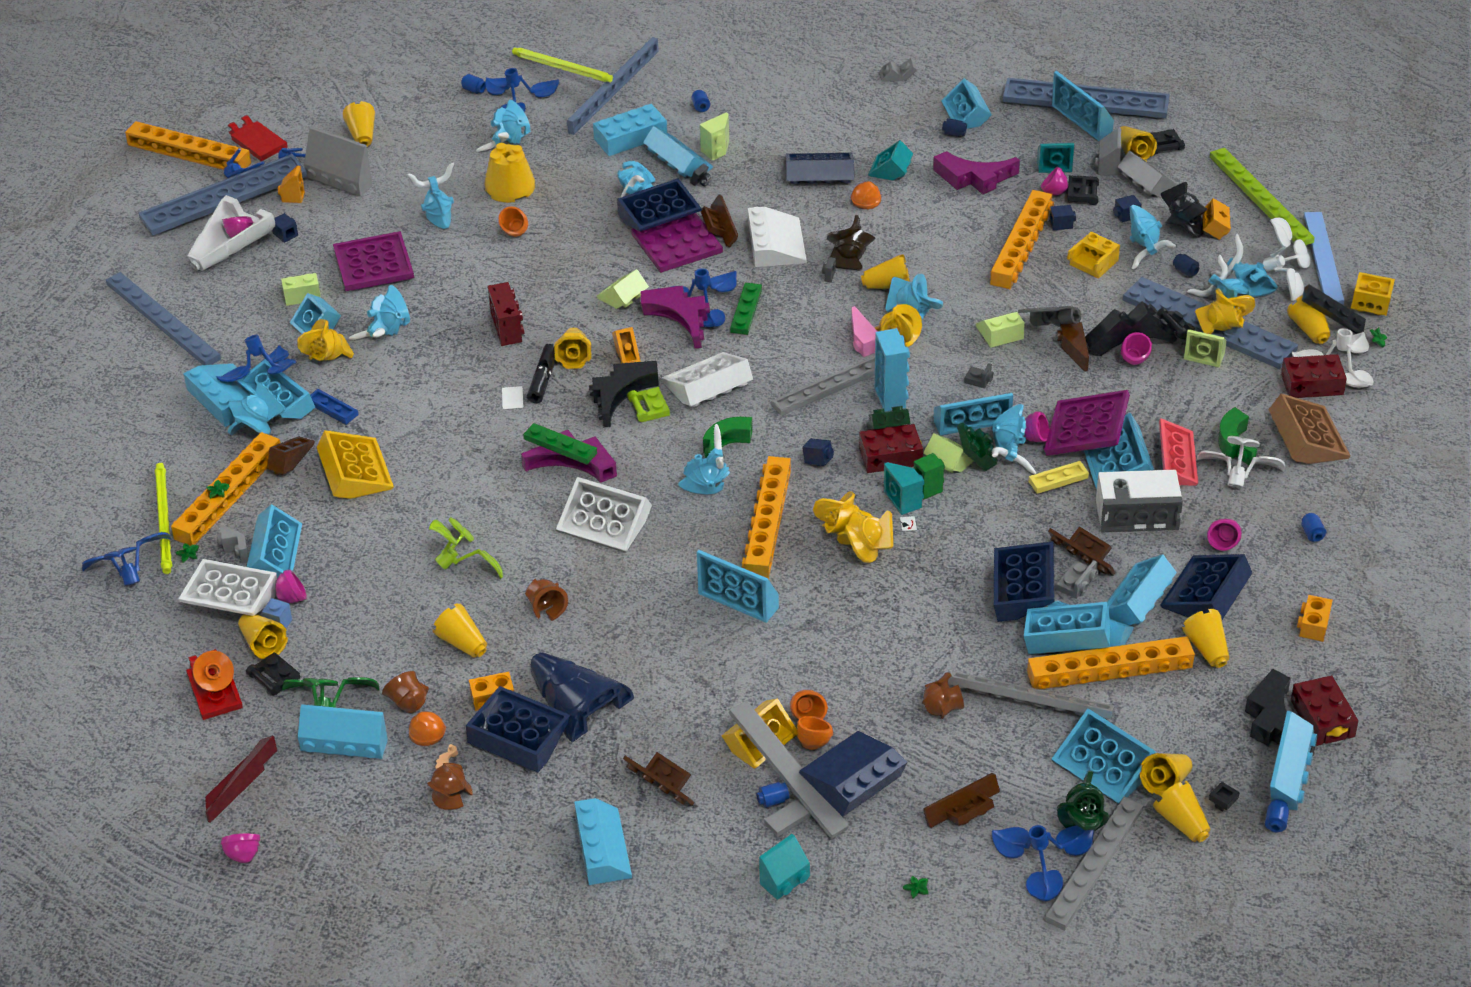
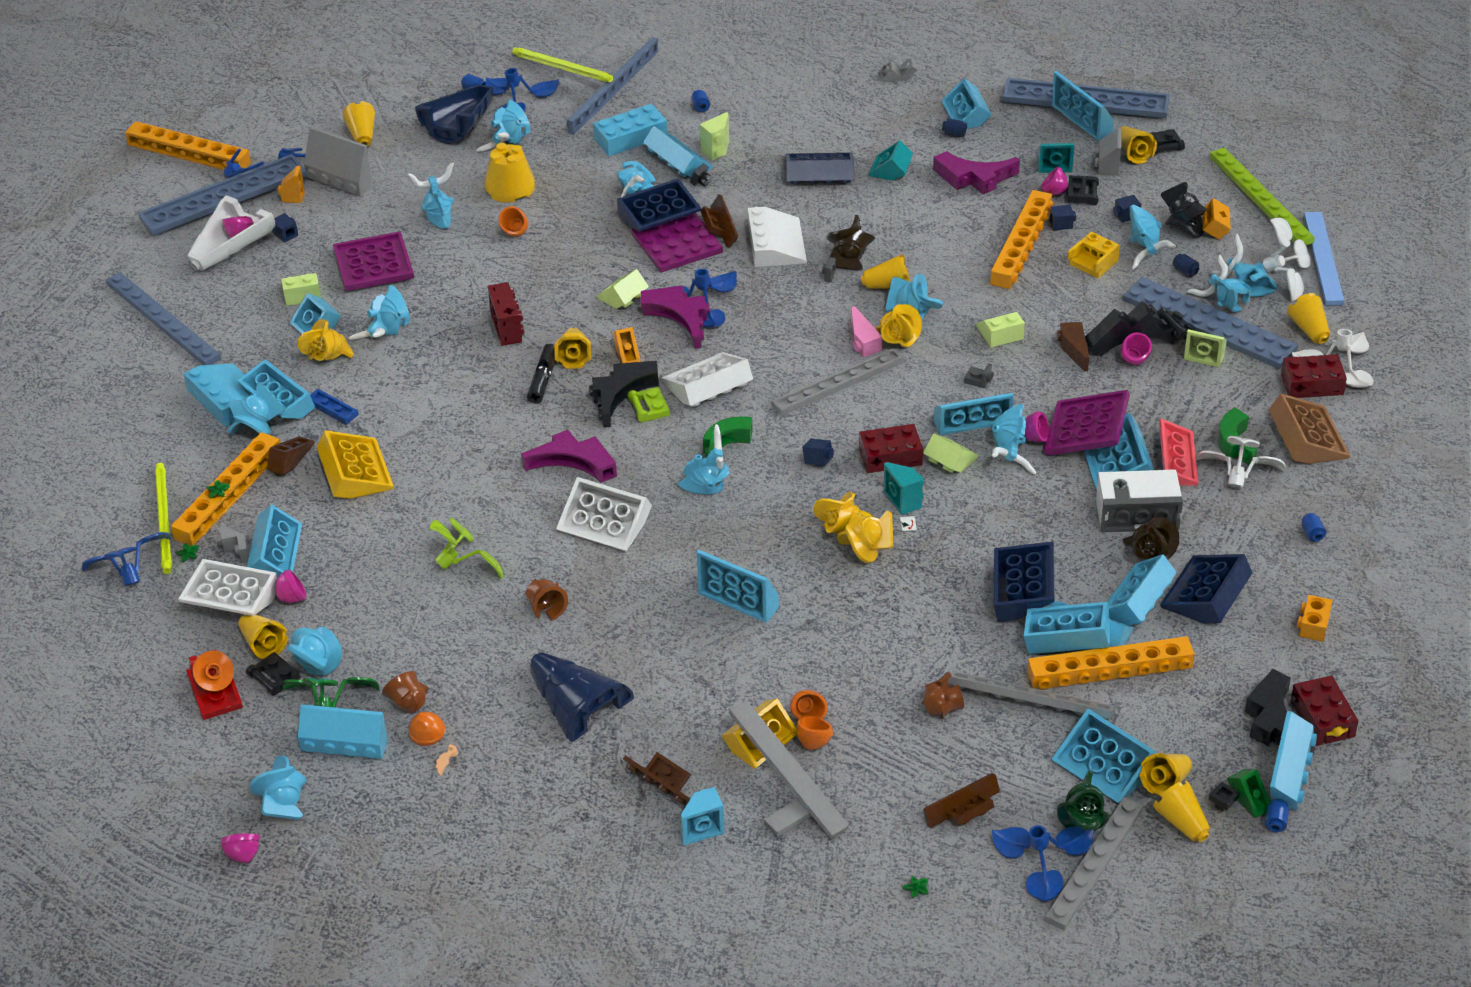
dark red wedge [205,735,277,823] -> none
blue plant [216,334,297,382] -> none
red tile [228,115,288,162] -> none
medium blue brick [262,598,292,628] -> none
dark orange helmet [427,763,473,810] -> none
yellow cone [432,603,487,658] -> none
dark blue slope [466,686,571,773] -> none
light orange brick [469,672,514,711] -> none
white sticker [502,386,523,409] -> none
green plate [523,423,597,464] -> none
medium azure slope [574,798,632,885] -> none
green plate [730,283,762,335] -> none
light orange brick [742,456,791,580] -> none
blue brick [756,782,790,808] -> none
teal slope [759,834,810,900] -> none
dark blue slope [799,731,908,817] -> none
orange hat [851,181,881,209] -> none
dark green plate [866,406,911,429] -> none
medium azure brick [874,328,910,411] -> none
green brick [914,453,945,500] -> none
dark green plate [957,422,998,471] -> none
dark grey panel [1018,306,1081,327] -> none
light yellow plate [1028,461,1089,494] -> none
reddish brown bracket [1048,526,1115,576] -> none
light grey bracket [1056,560,1098,599] -> none
light grey slope [1117,150,1177,197] -> none
yellow cone [1182,609,1230,668] -> none
yellow helmet [1195,288,1256,334] -> none
dark pink hat [1207,519,1242,551] -> none
black plate [1302,284,1366,334] -> none
yellow piece [1351,272,1395,316] -> none
green plant [1370,327,1387,348] -> none
none -> medium azure helmet [249,755,307,820]
none -> medium azure helmet [287,627,342,676]
none -> dark blue cone [415,85,493,143]
none -> medium azure slope [681,787,725,845]
none -> dark brown helmet [1123,517,1179,560]
none -> green slope [1227,769,1271,818]

